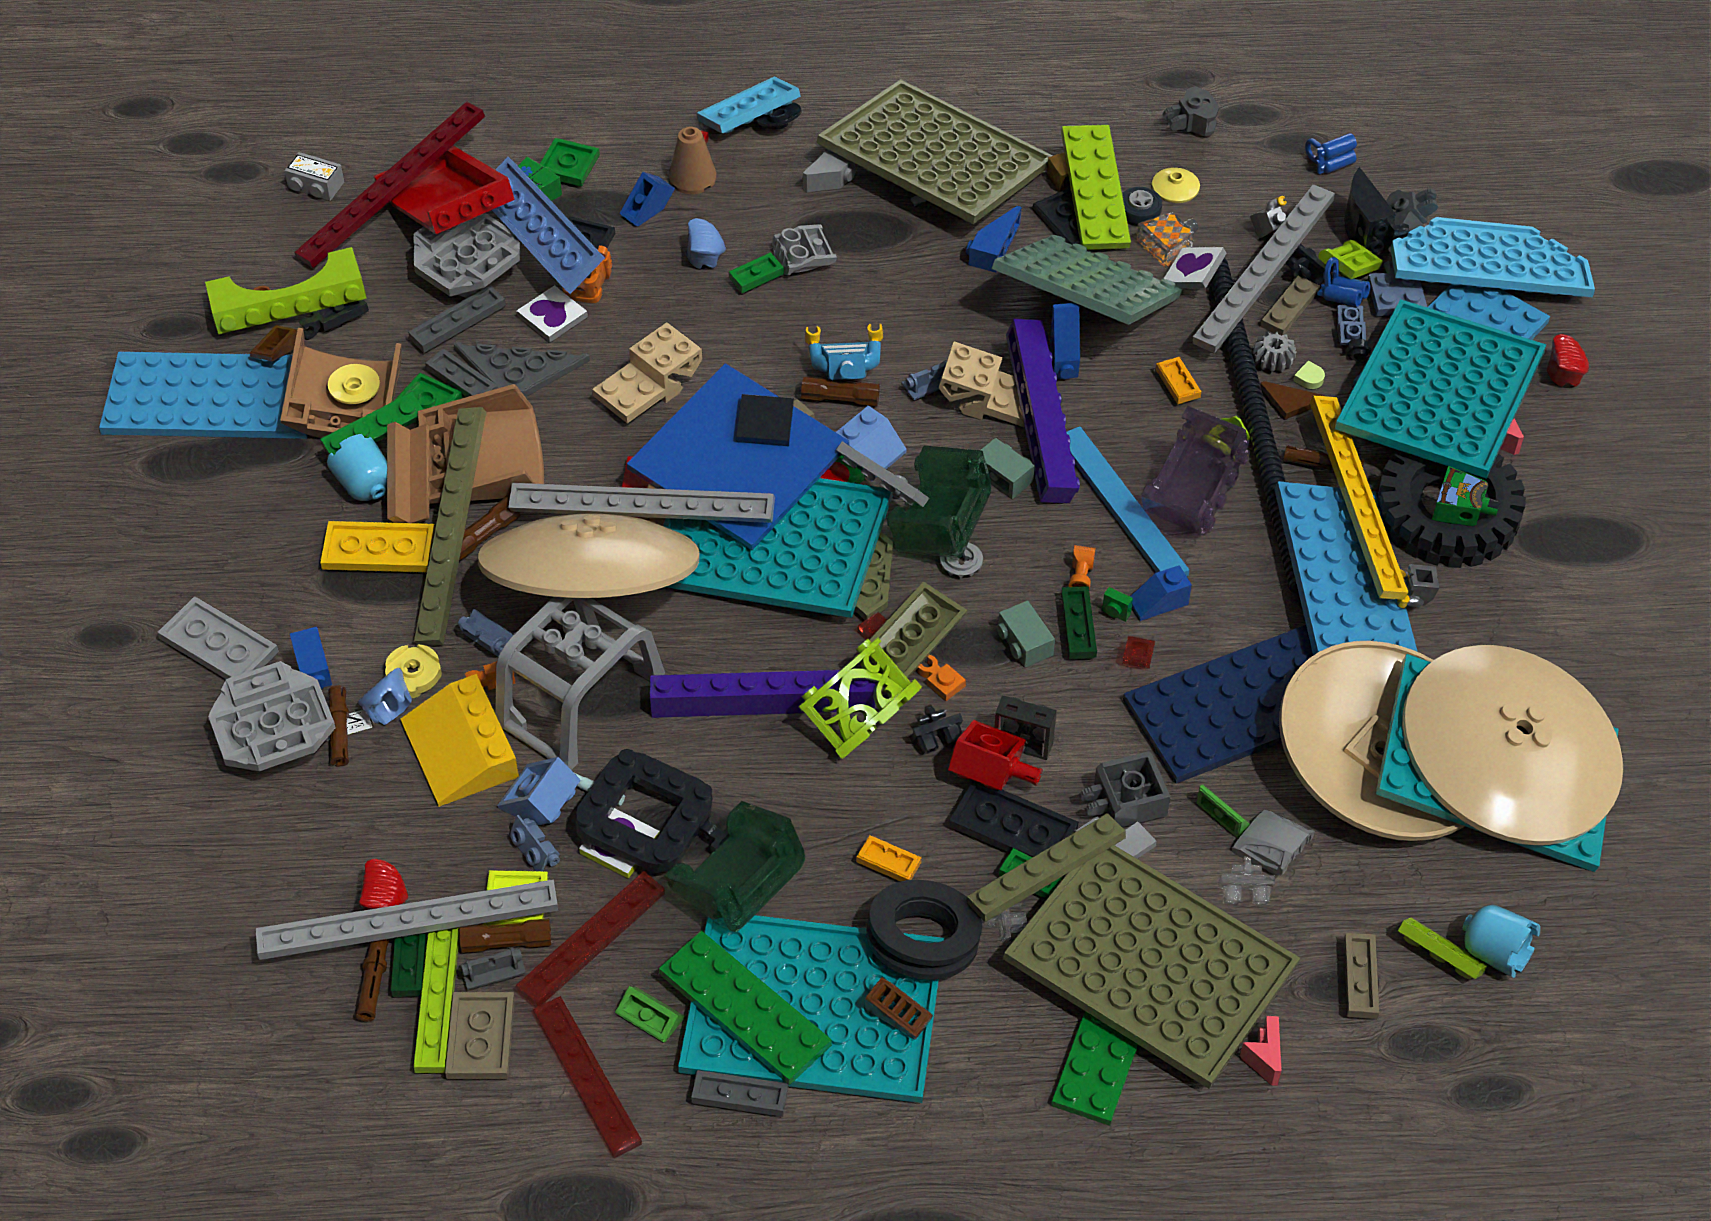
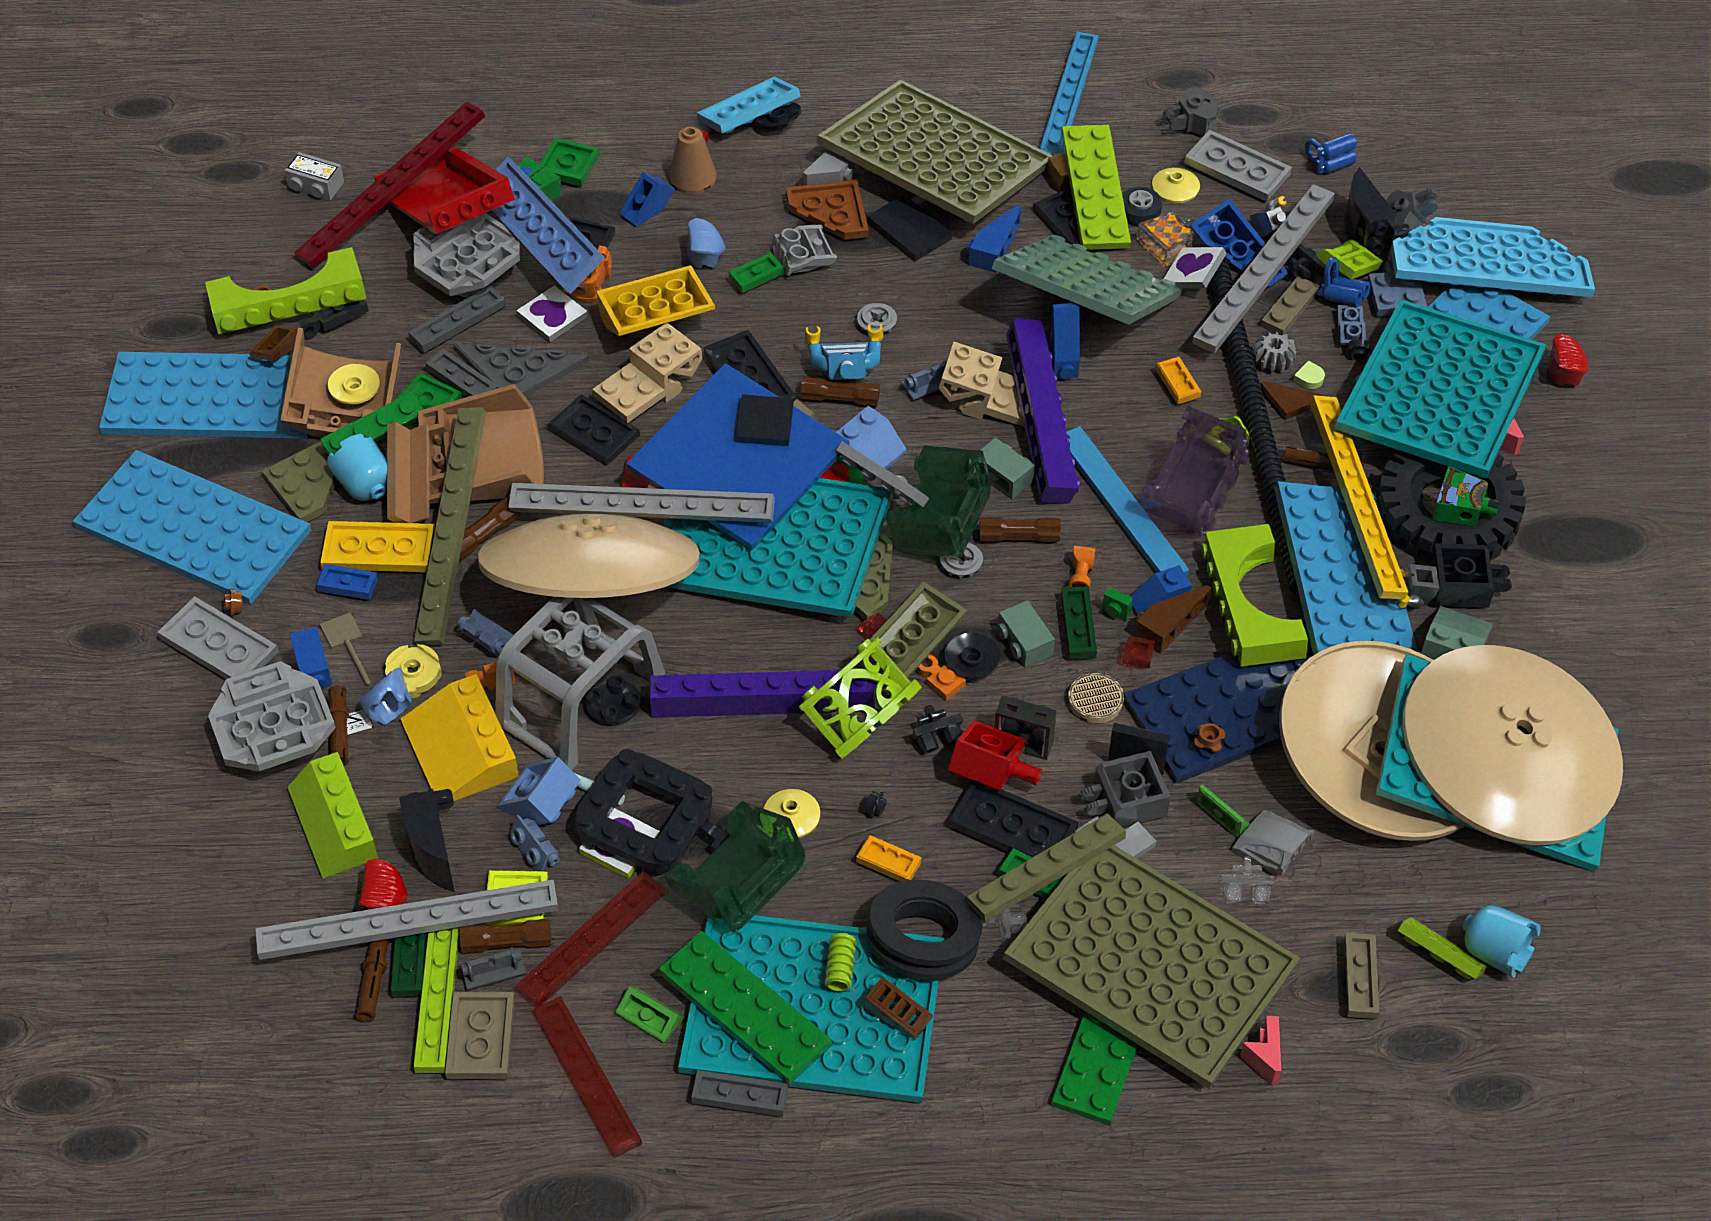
none -> dark azure plate [72,450,312,605]
none -> dark orange plate [223,589,242,616]
none -> olive plate [262,441,337,522]
none -> lime slope [287,752,378,879]
none -> blue plate [316,564,378,600]
none -> dark tan piece [320,612,371,685]
none -> black piece [399,788,455,893]
none -> black tile [547,394,640,466]
none -> black dish [586,675,642,723]
none -> yellow slope [596,265,715,336]
none -> black plate [703,329,796,401]
none -> light yellow dish [763,789,820,839]
none -> dark orange plate [786,180,869,240]
none -> lime piece [824,933,857,991]
none -> light grey gear [857,303,897,333]
none -> black plate [863,790,887,818]
none -> black tile [867,194,952,261]
none -> black dish [945,633,1000,679]
none -> reddish brown axle [979,518,1060,542]
none -> dark azure tile [1039,32,1099,156]
none -> tile [1068,673,1124,724]
none -> black tile [1108,723,1170,775]
none -> reddish brown slope [1134,585,1211,654]
none -> light grey plate [1184,130,1292,201]
none -> blue wedge [1190,198,1289,288]
none -> dark orange plate [1194,723,1225,752]
none -> lime arch [1201,524,1308,667]
none -> sand green slope [1421,606,1493,660]
none -> black hinge [1430,543,1512,608]

